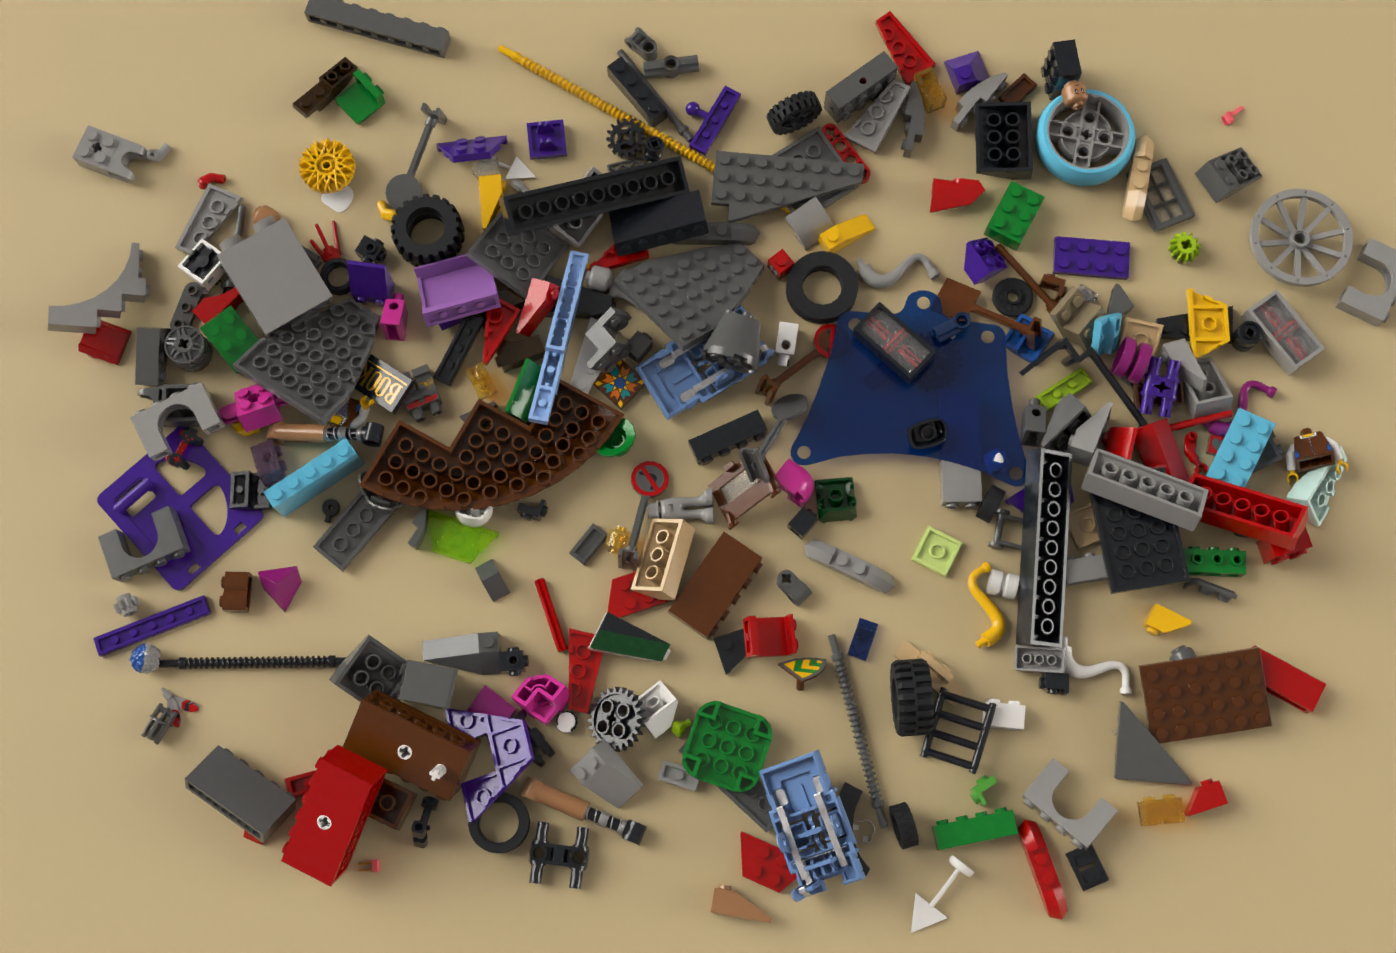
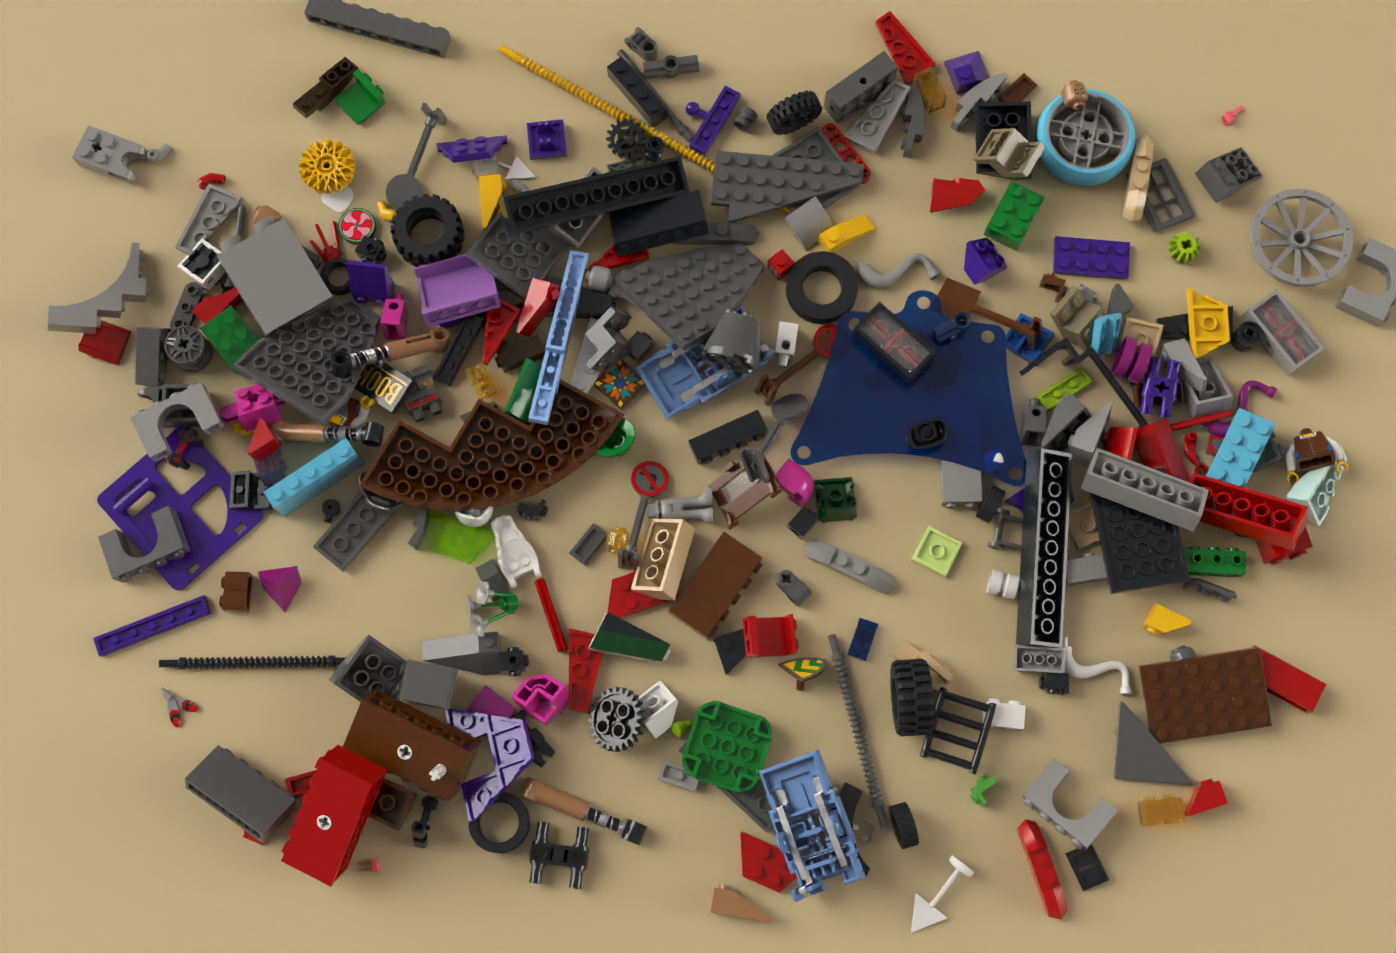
light grey gear [113,593,141,617] -> none
piece [129,642,160,674] -> none
dark grey arm [141,703,178,745] -> none
white piece [556,711,578,733] -> none
light grey slope [570,740,644,809] -> none
green brick [932,807,1018,850] -> none
yellow animal [968,561,1006,649] -> none
black wheel [992,278,1033,317] -> none
reddish brown piece [995,244,1059,314] -> none
black brick [1041,39,1082,100] -> none
none -> red slope [247,418,282,461]
none -> piece [330,327,449,377]
none -> tile [338,208,376,245]
none -> plant [467,581,519,637]
none -> white animal [491,515,542,588]
none -> dark grey wheel [733,106,758,132]
none -> dark tan bracket [973,128,1046,177]

